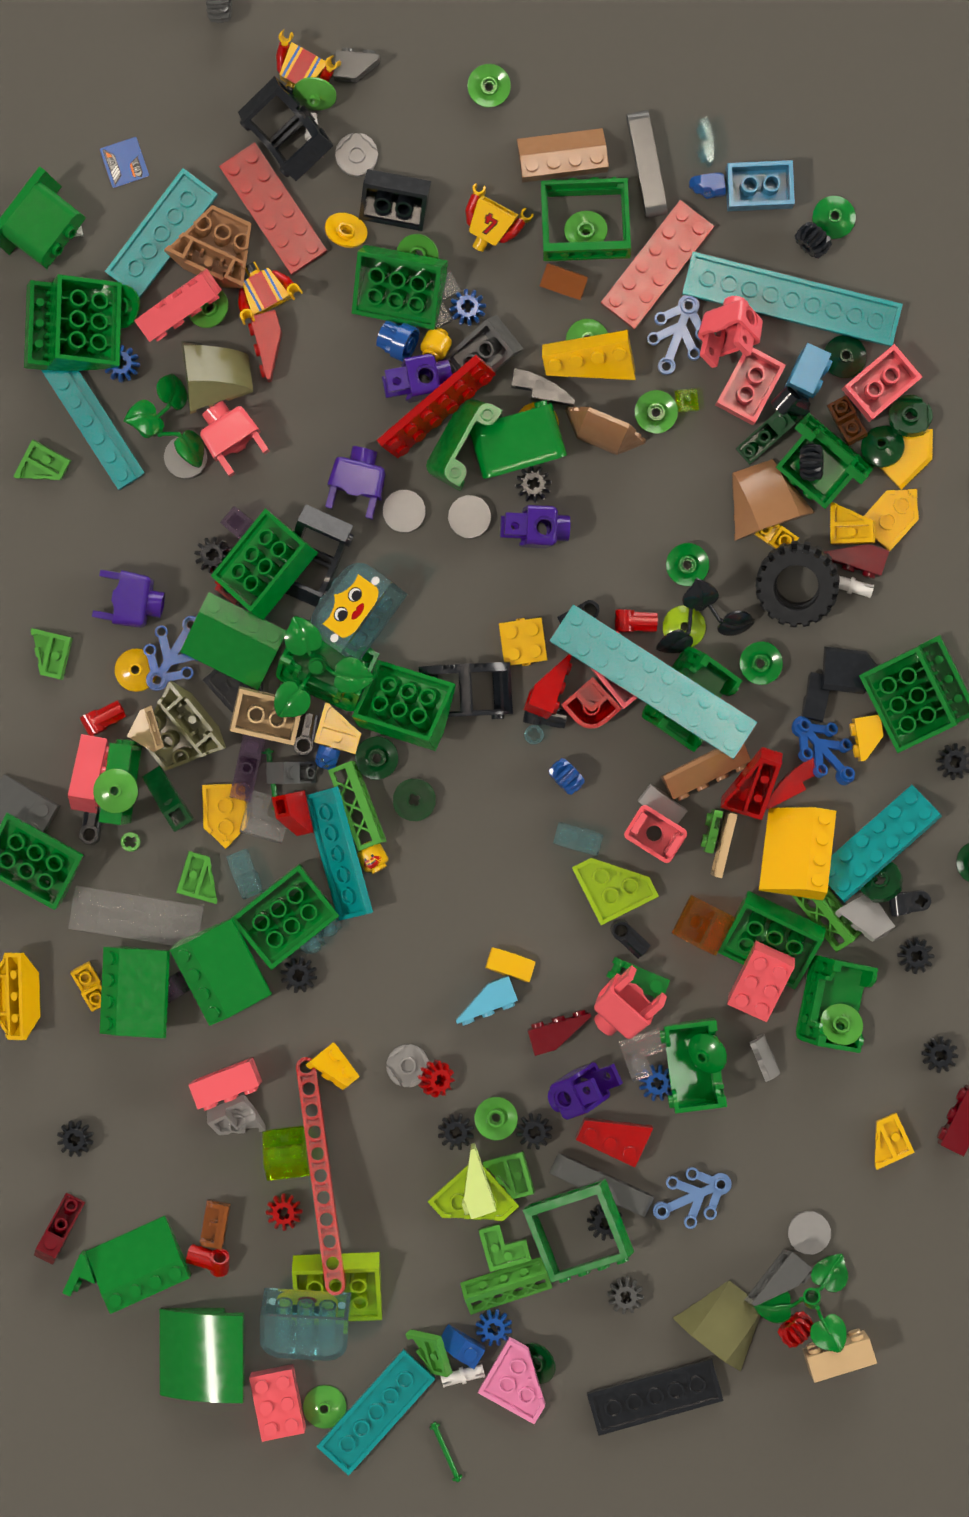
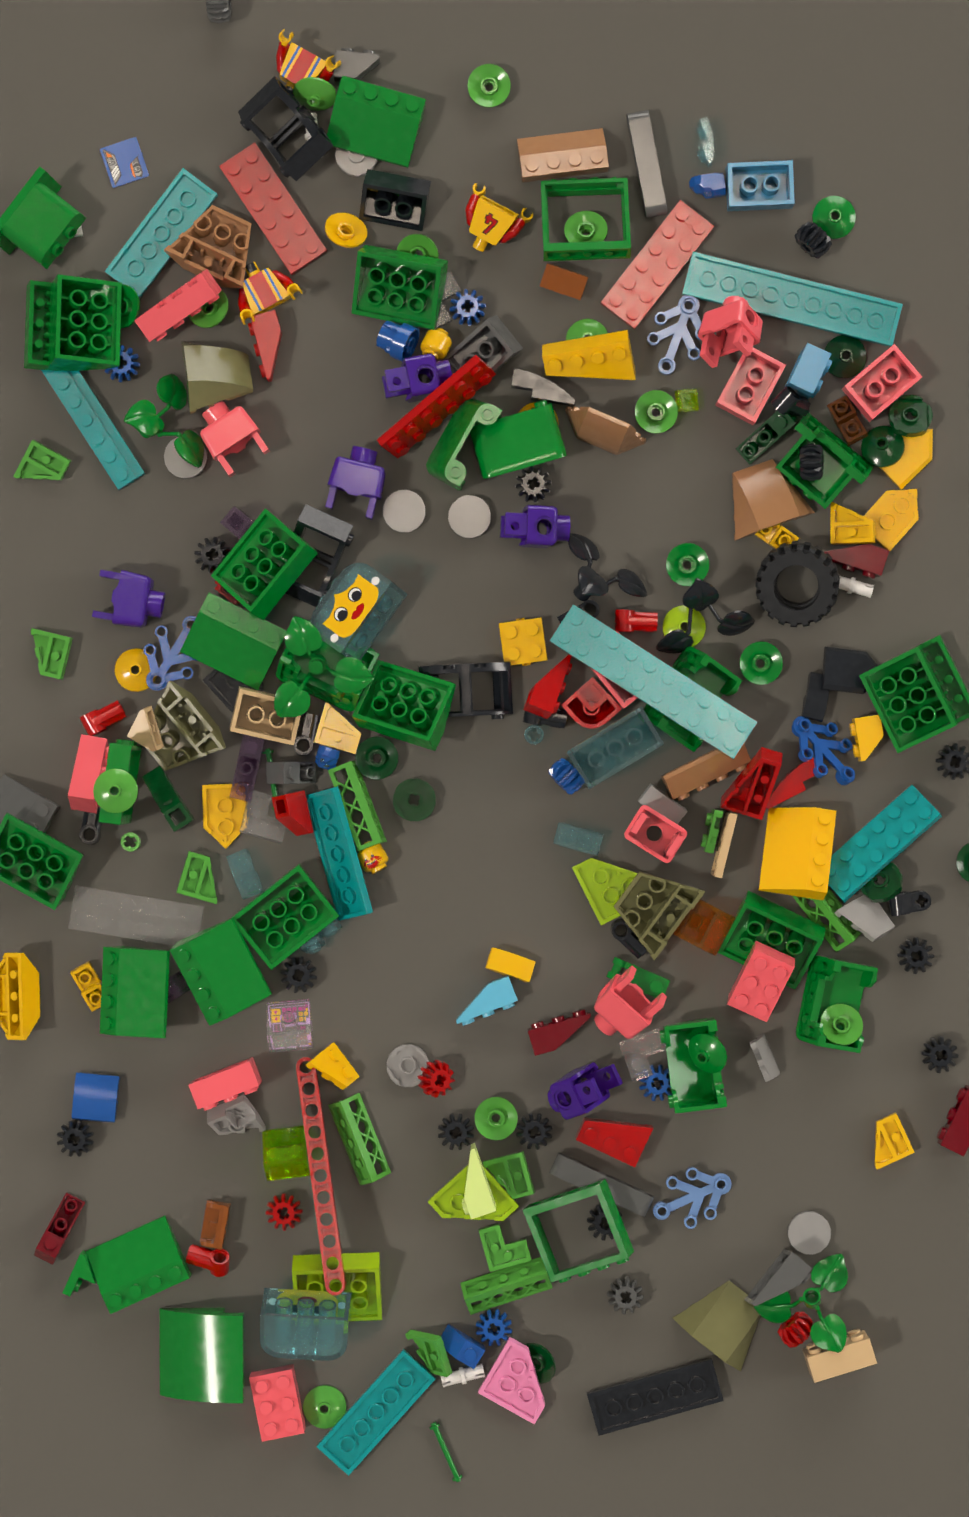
none -> blue slope [72,1073,120,1123]
none -> clear slope [267,999,313,1053]
none -> green slope [327,76,426,168]
none -> bright green fence [328,1093,391,1185]
none -> clear light blue brick [566,706,664,789]
none -> black plant [568,533,647,602]
none -> olive wedge [614,871,705,961]

